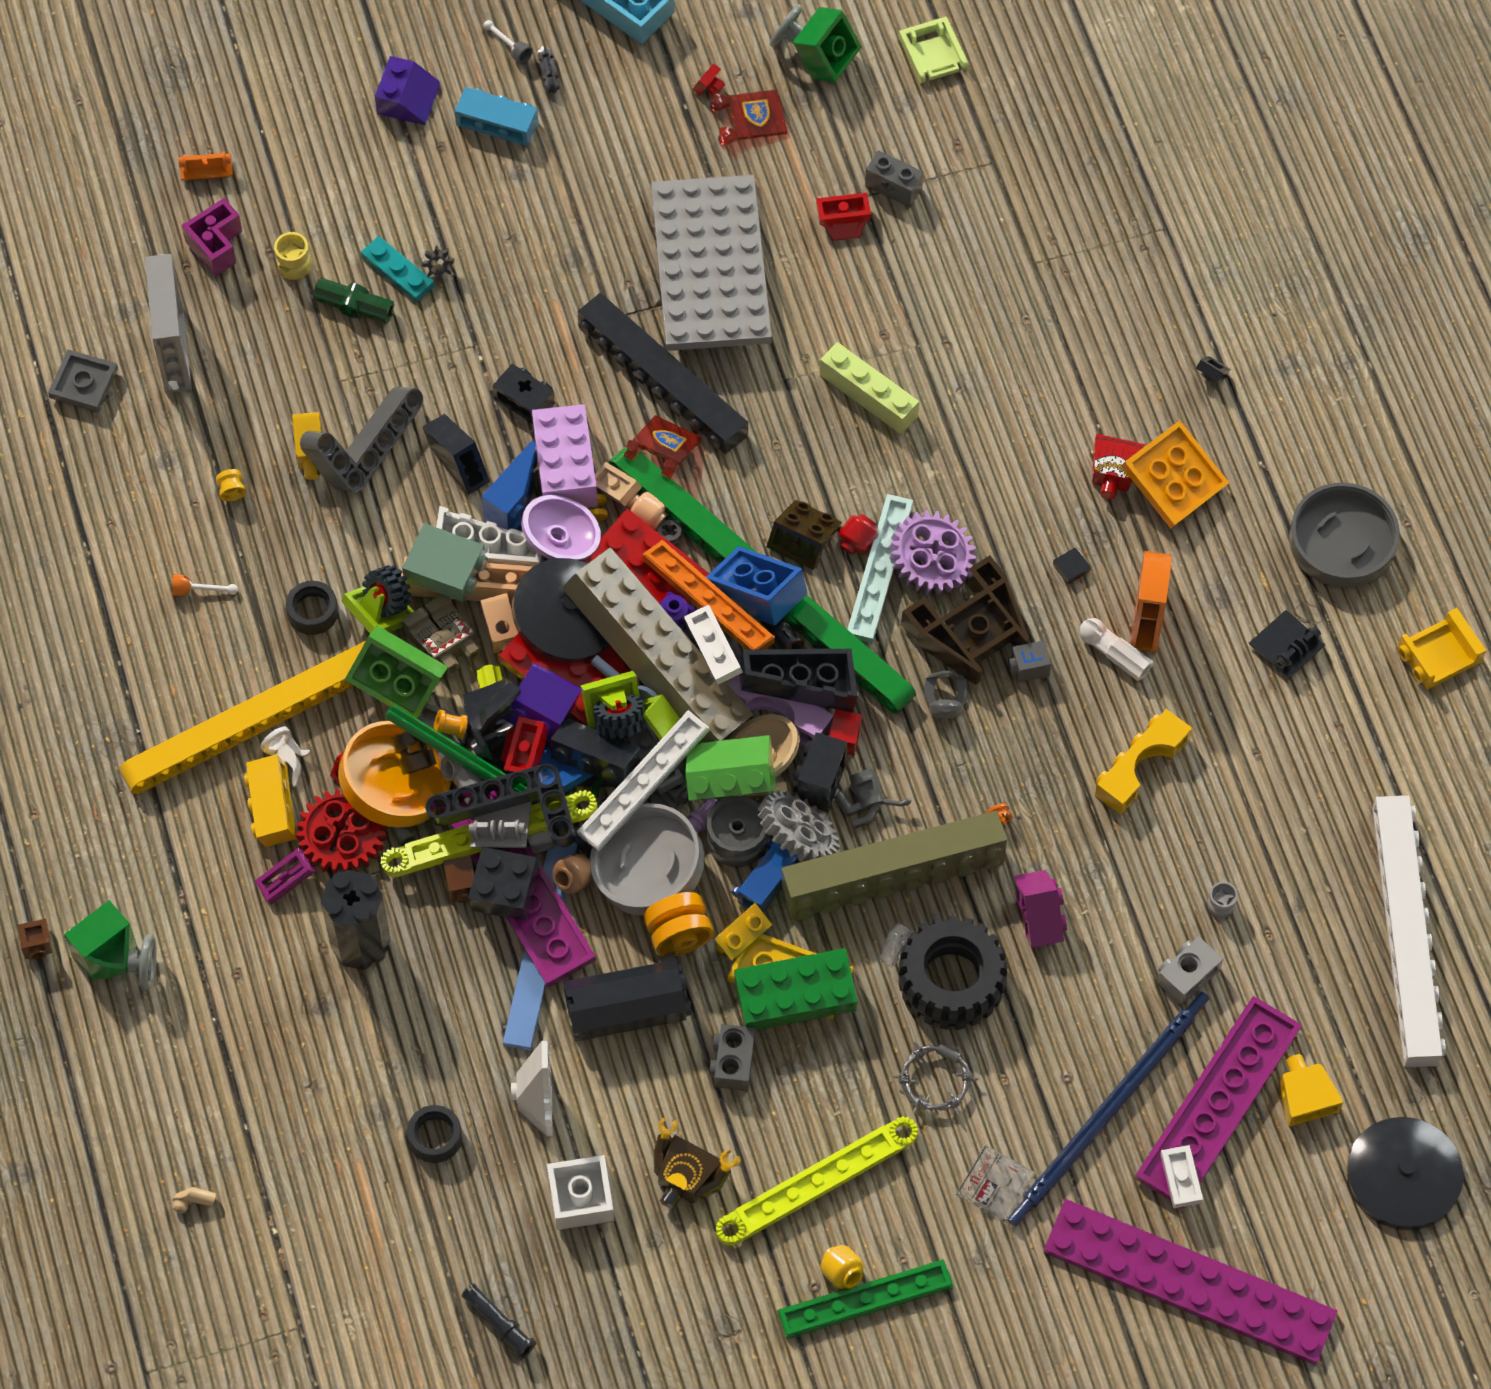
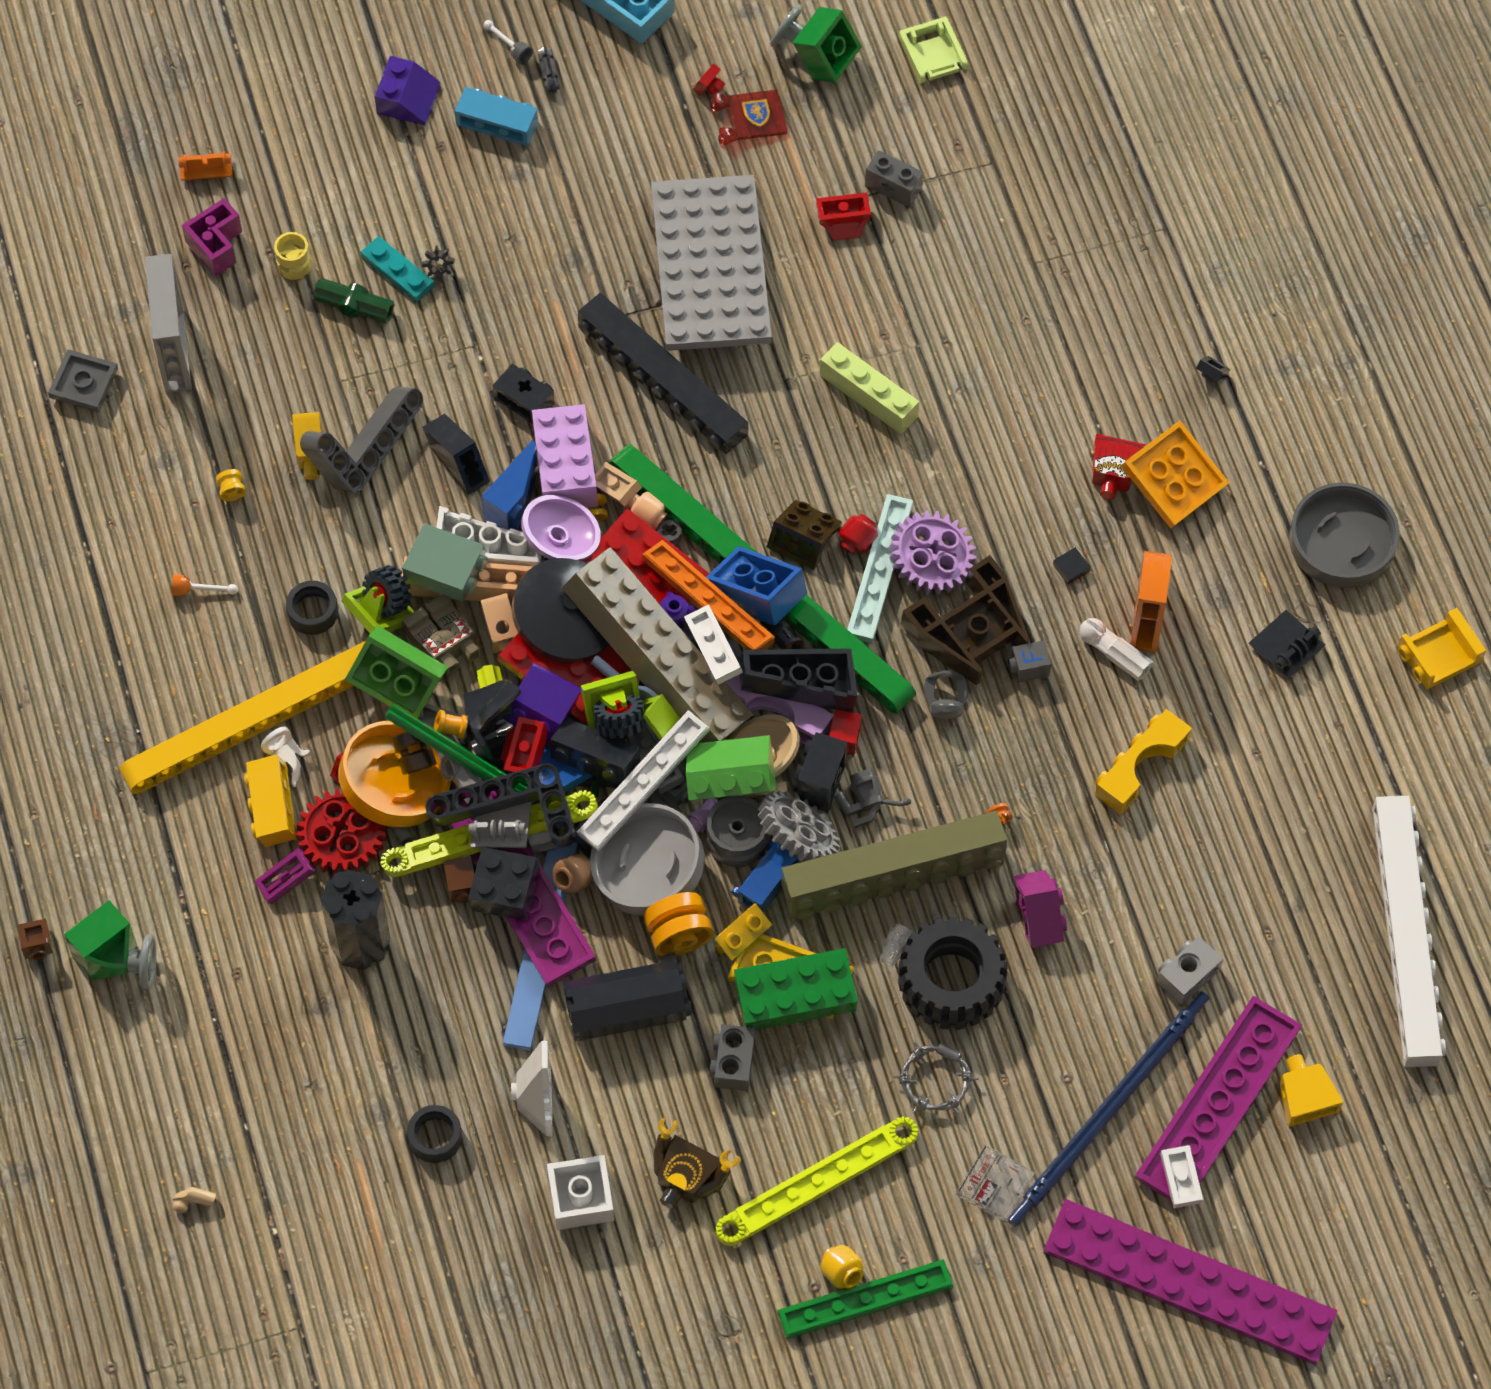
black pin [461,1283,537,1360] -> none
clear red flag [623,415,702,478] -> none
light grey wheel [1207,882,1238,918] -> none
black dish [1346,1117,1464,1230] -> none

